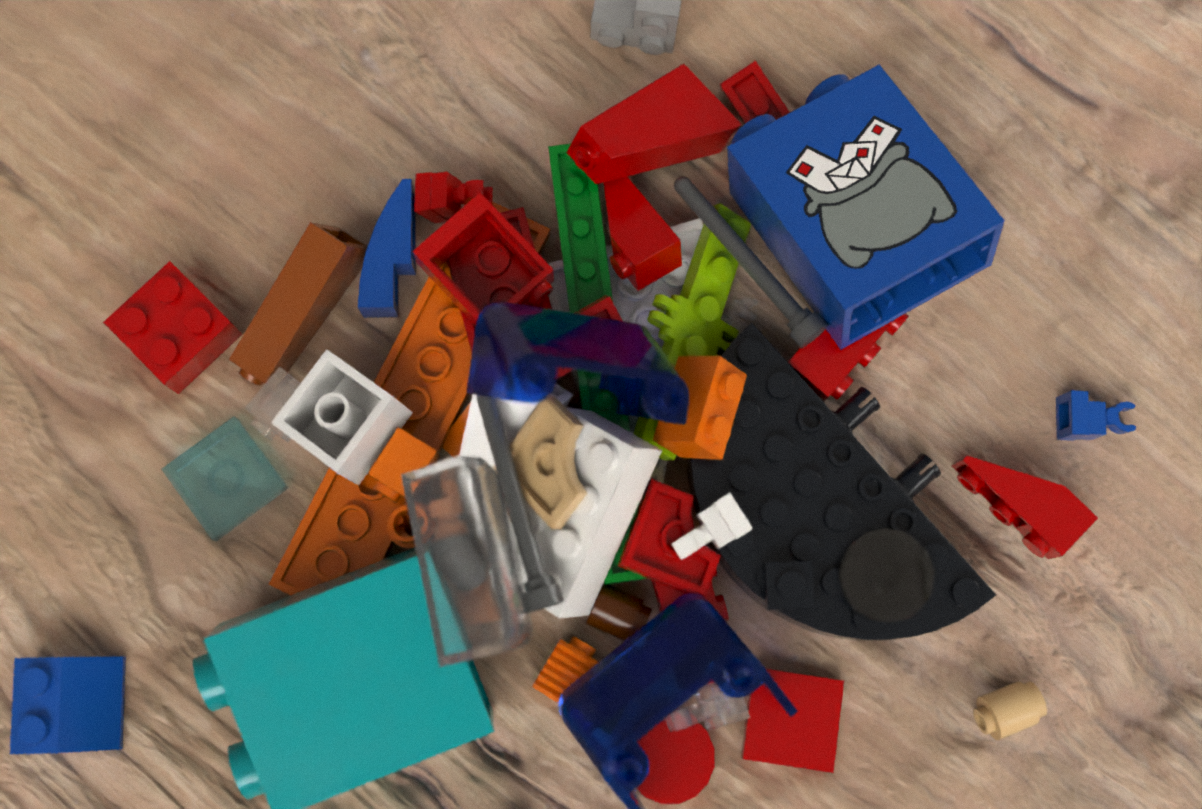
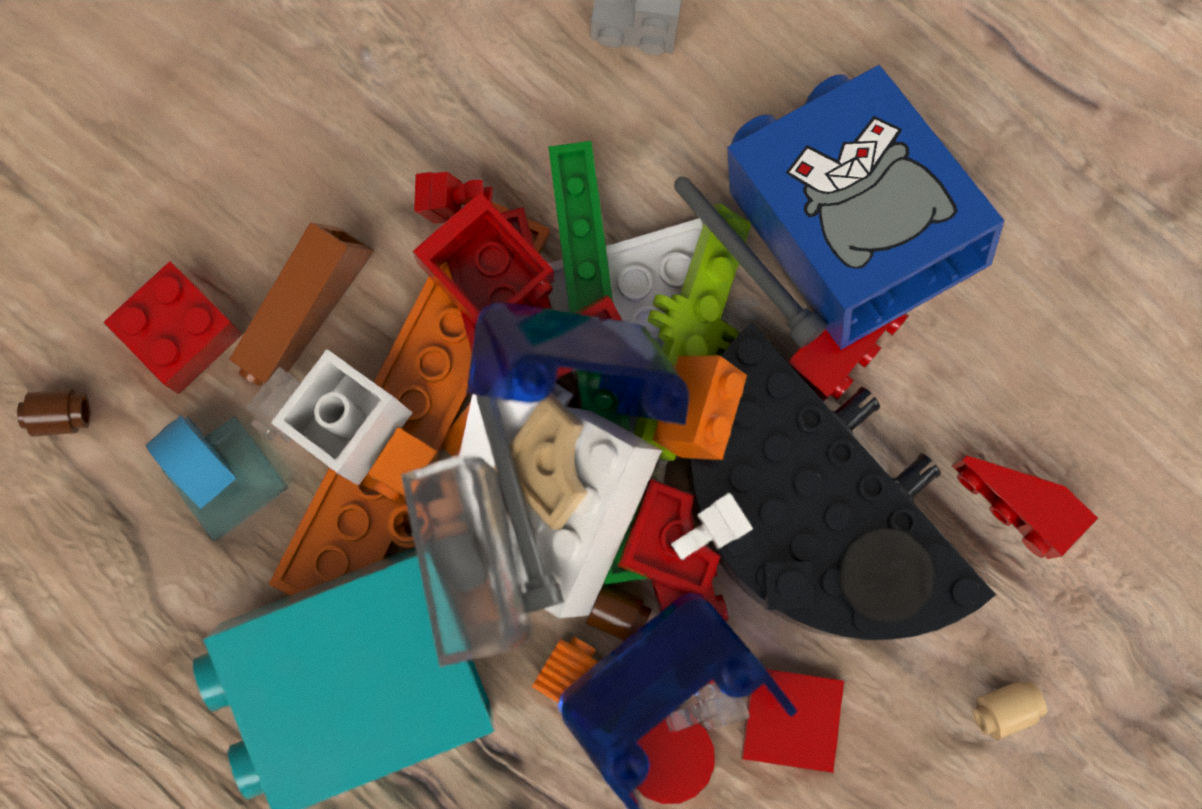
blue slope [10,656,126,754] -> none
blue slope [358,179,416,318] -> none
red slope [566,64,742,184] -> none
red slope [603,177,682,291] -> none
red plate [720,60,790,124] -> none
blue piece [1056,390,1136,441] -> none
none -> reddish brown brick [17,389,90,437]
none -> dark azure brick [146,415,236,509]

